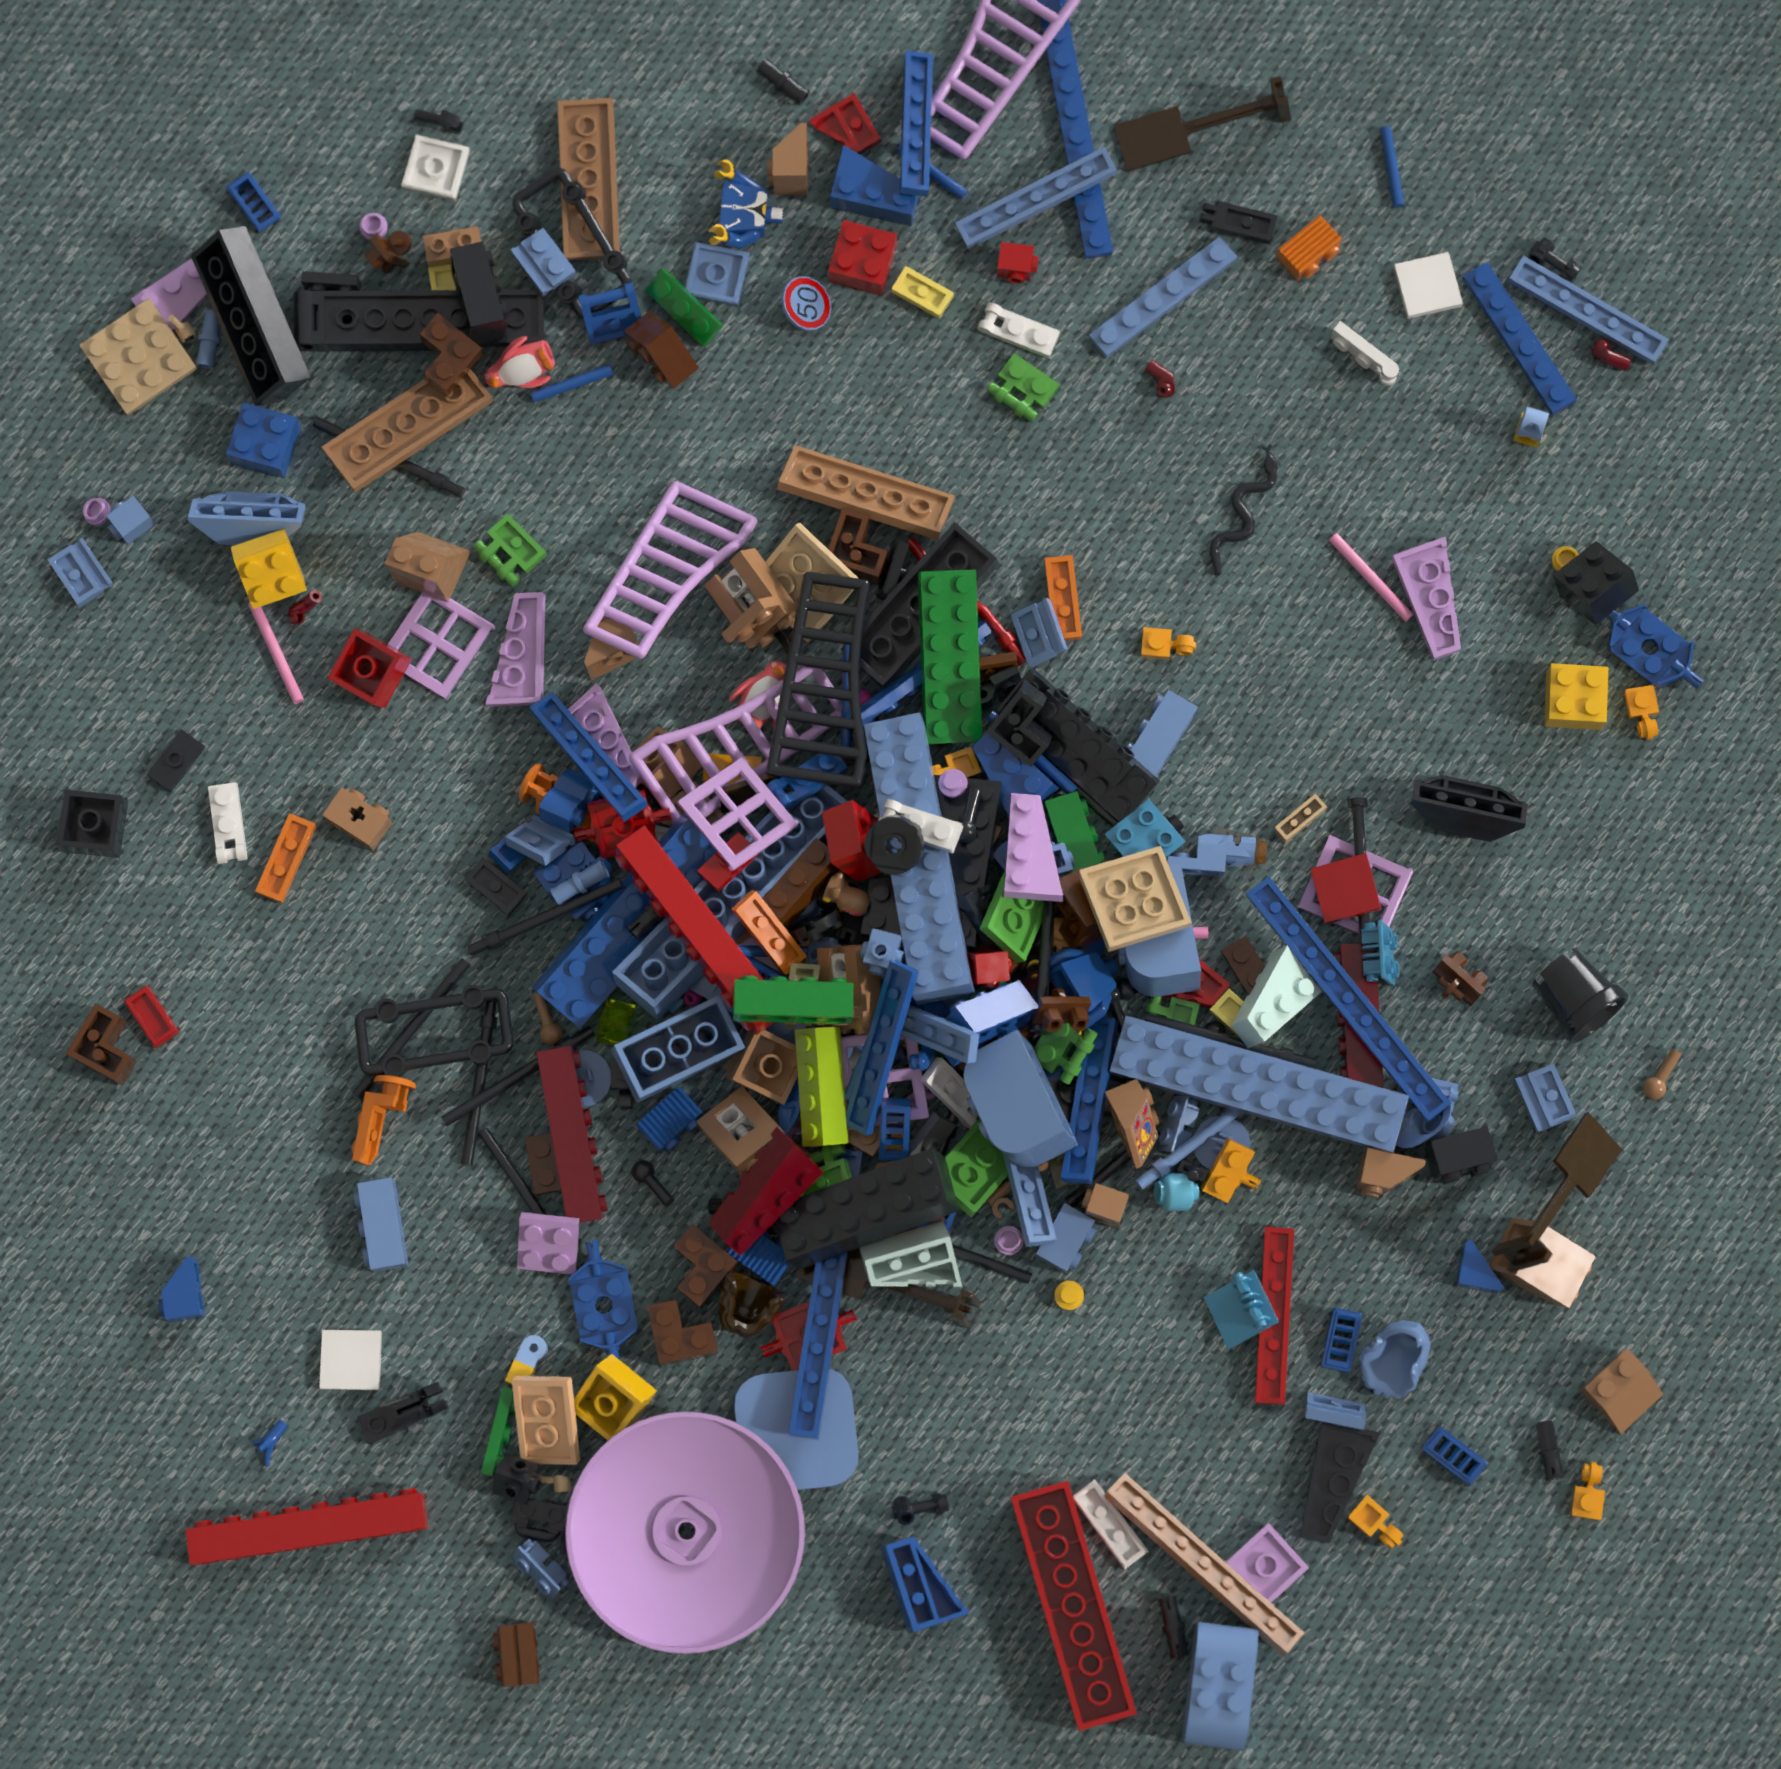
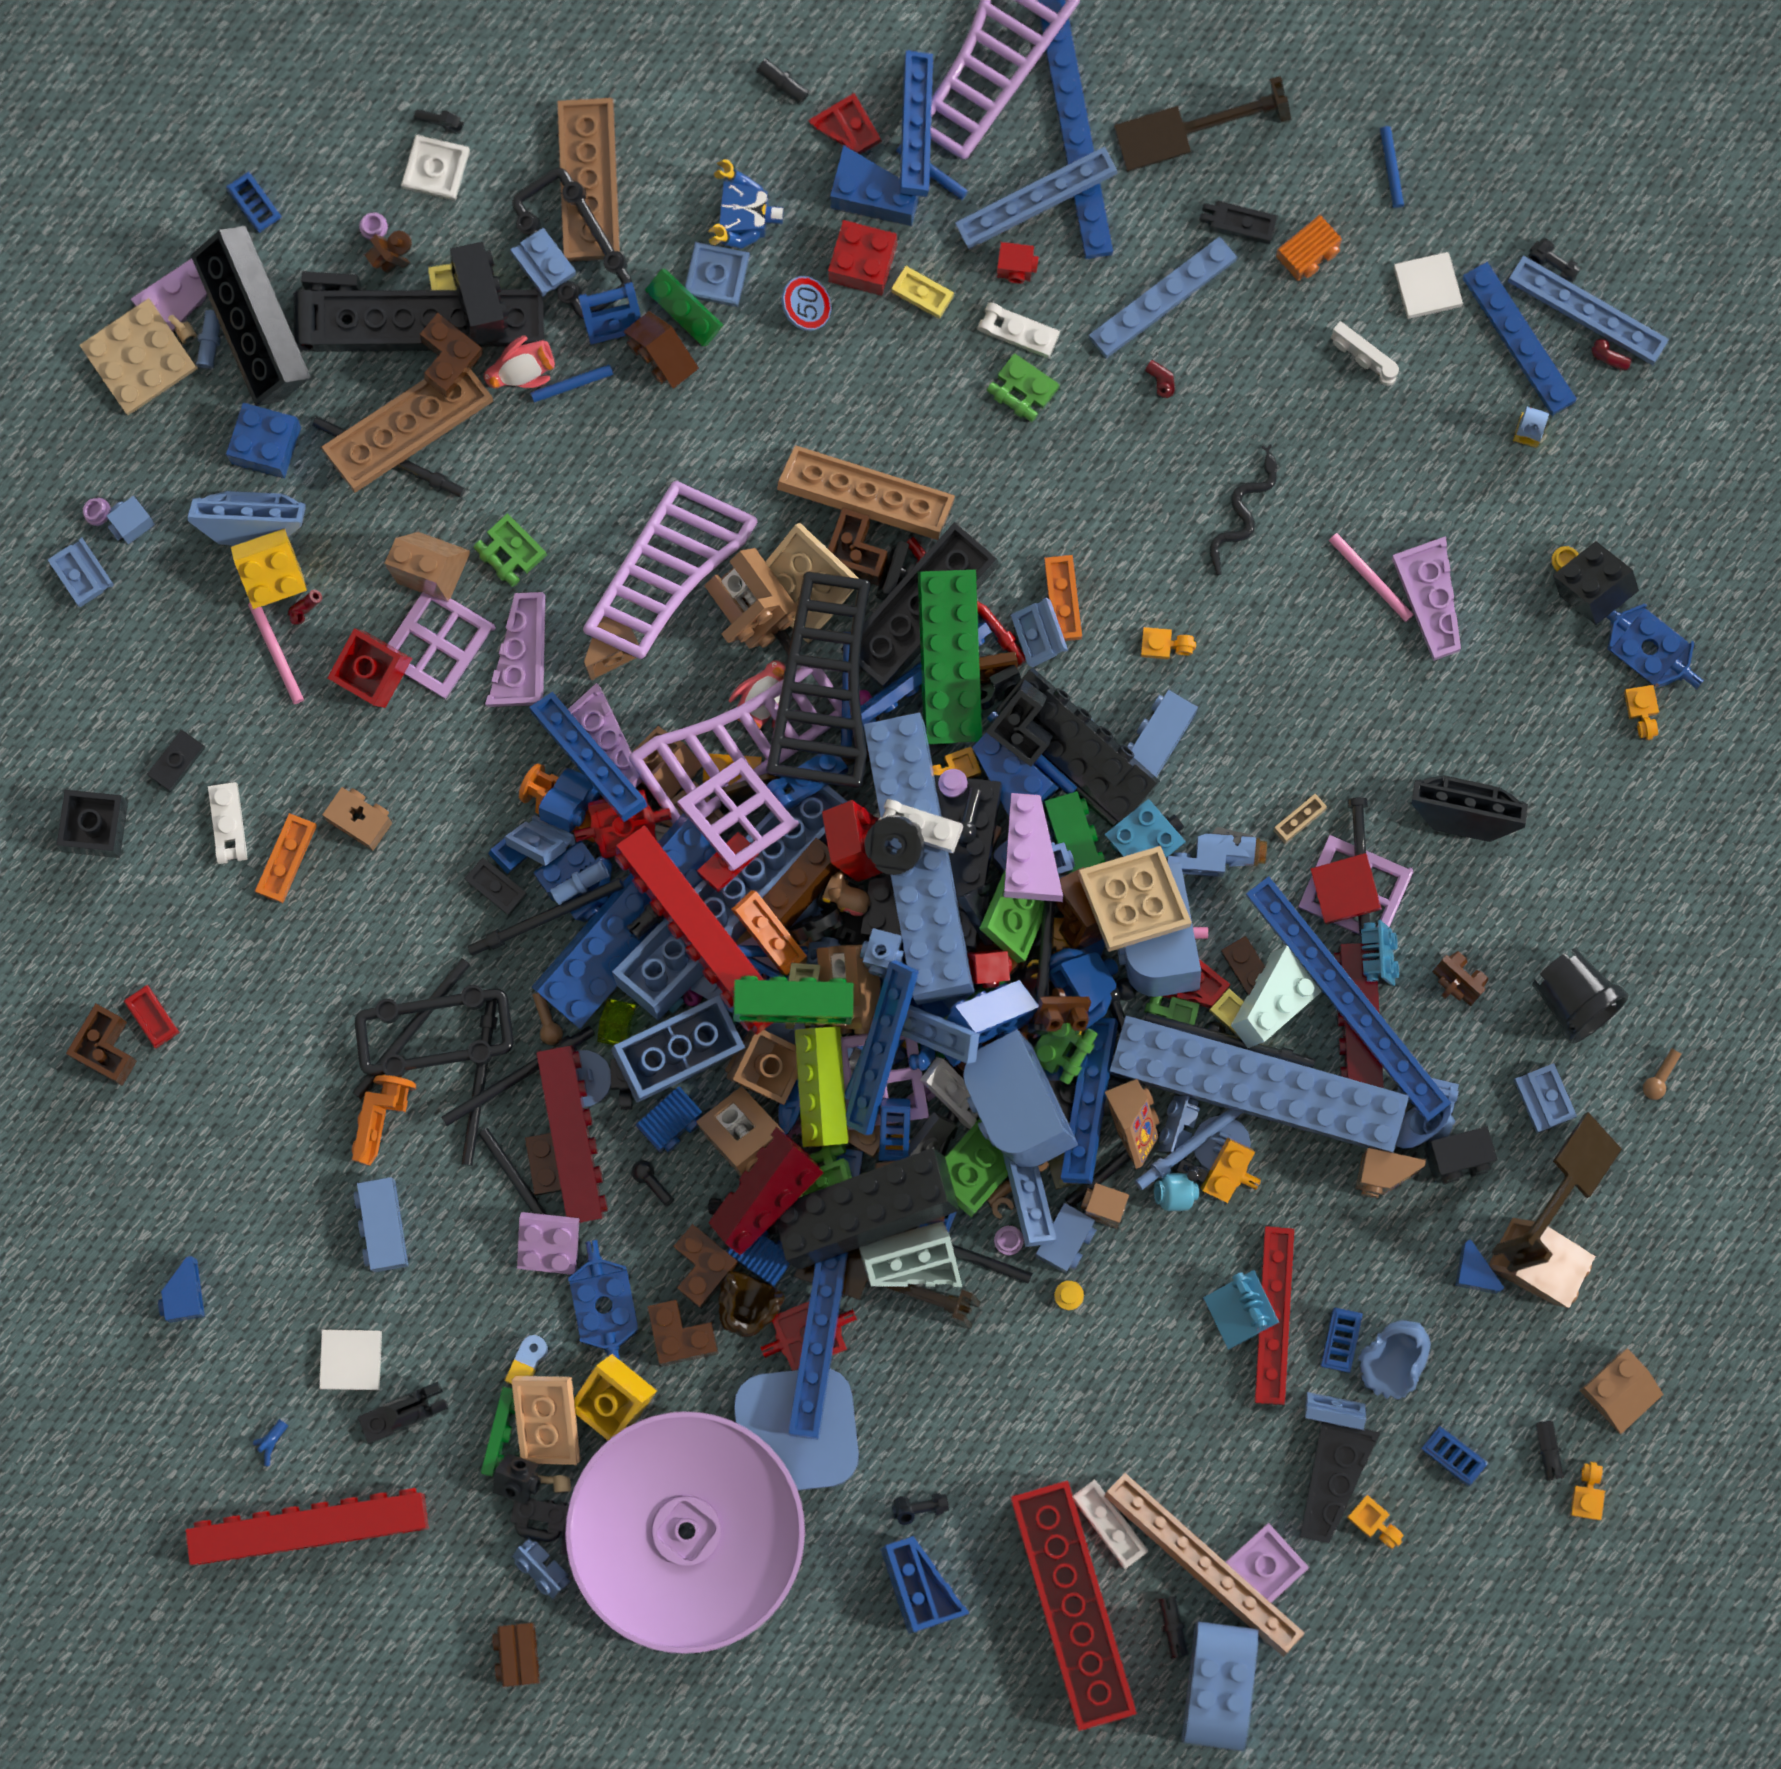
medium nougat brick [423,226,482,268] -> none
medium nougat slope [767,123,808,195] -> none
yellow brick [1544,663,1608,730] -> none

